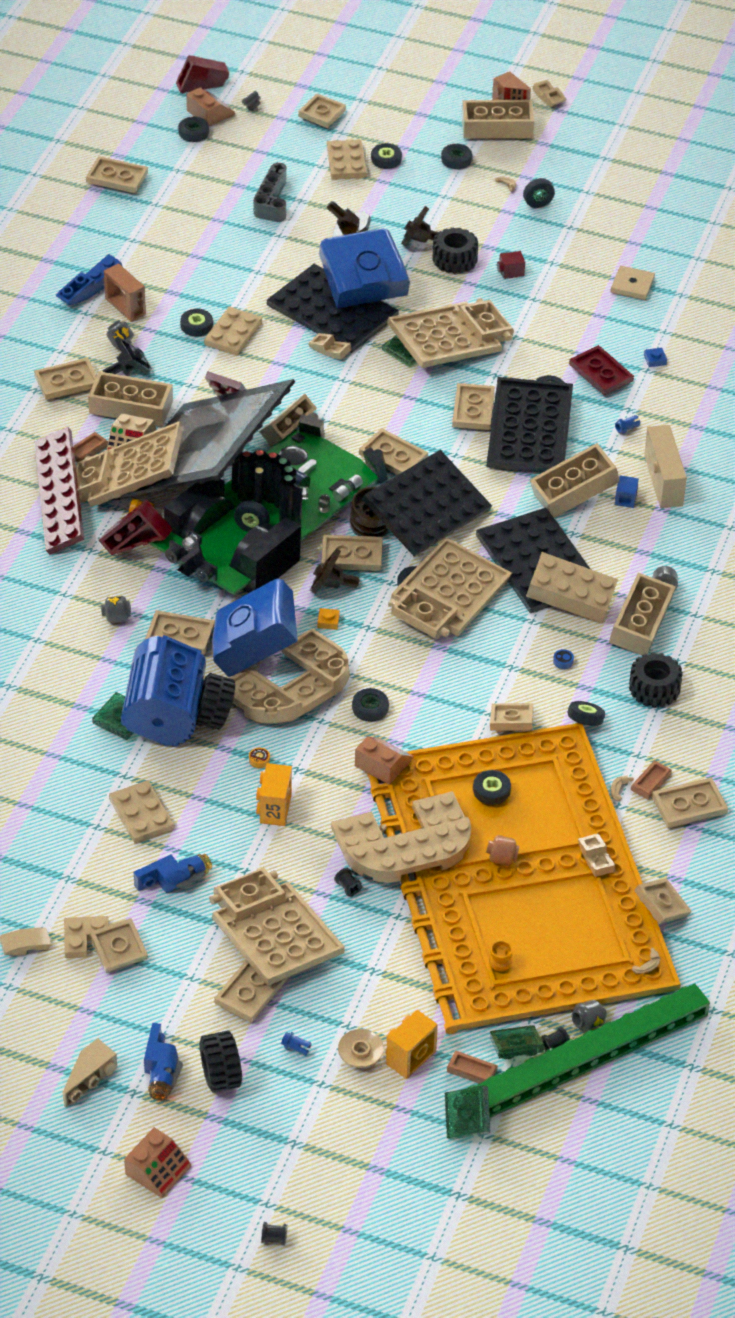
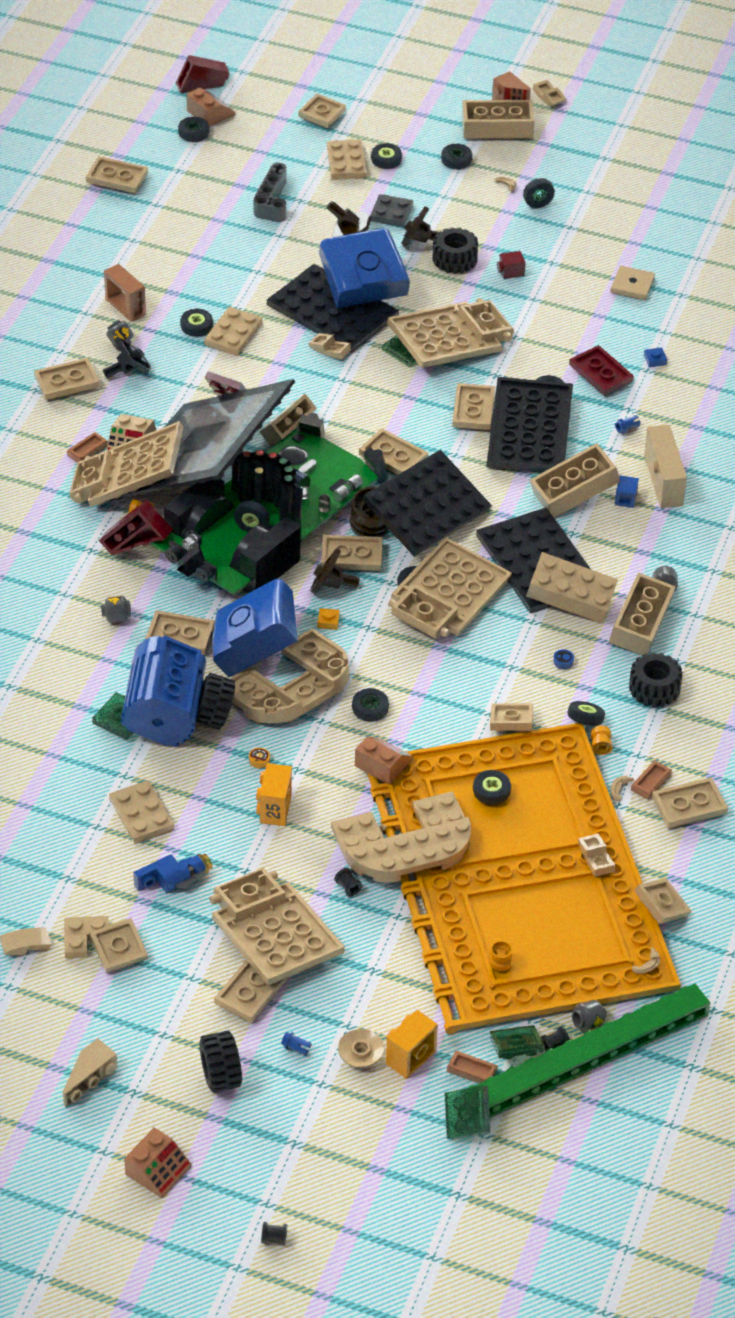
plate [34,426,85,555] -> none
blue slope [55,254,123,305] -> none
tan brick [88,372,173,426] -> none
blue plate [144,1022,183,1101] -> none
dark grey plate [242,91,261,109] -> none
nougat head [486,835,519,866] -> none
none -> dark grey plate [370,194,414,228]
none -> light orange wheel [590,726,613,755]

